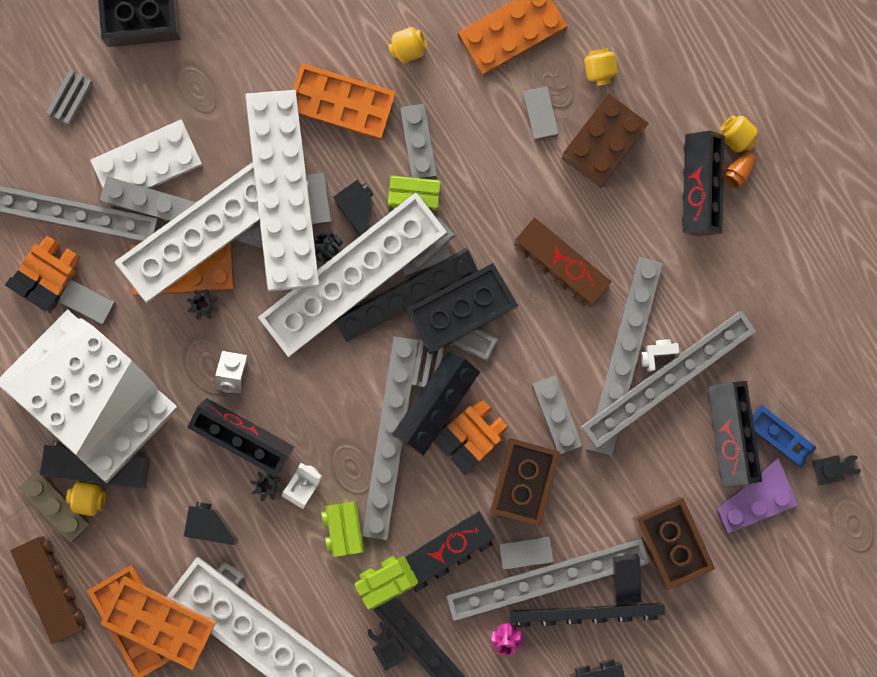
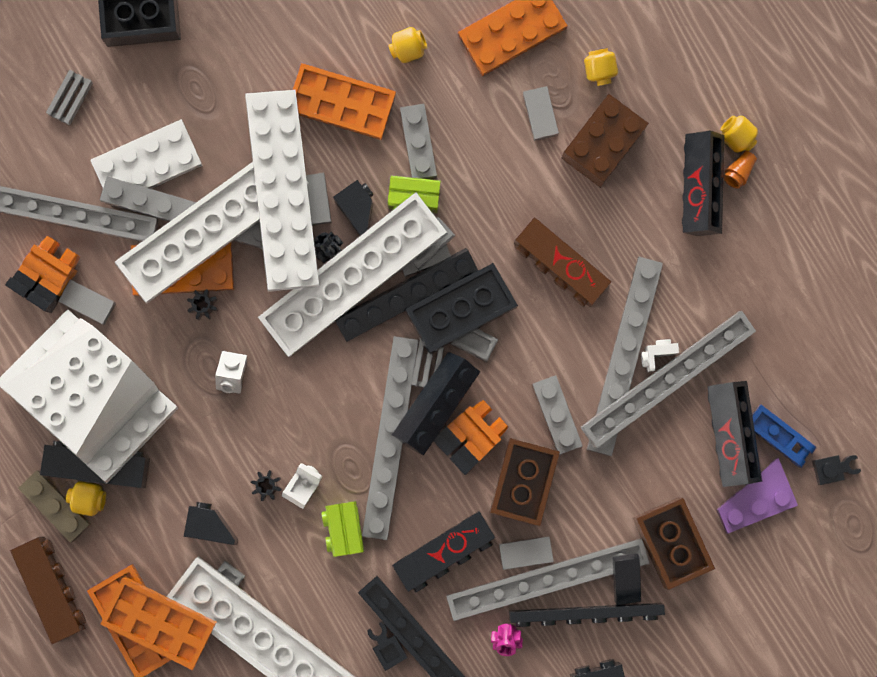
black brick [187,398,295,477] -> none
lime brick [354,555,418,611] -> none

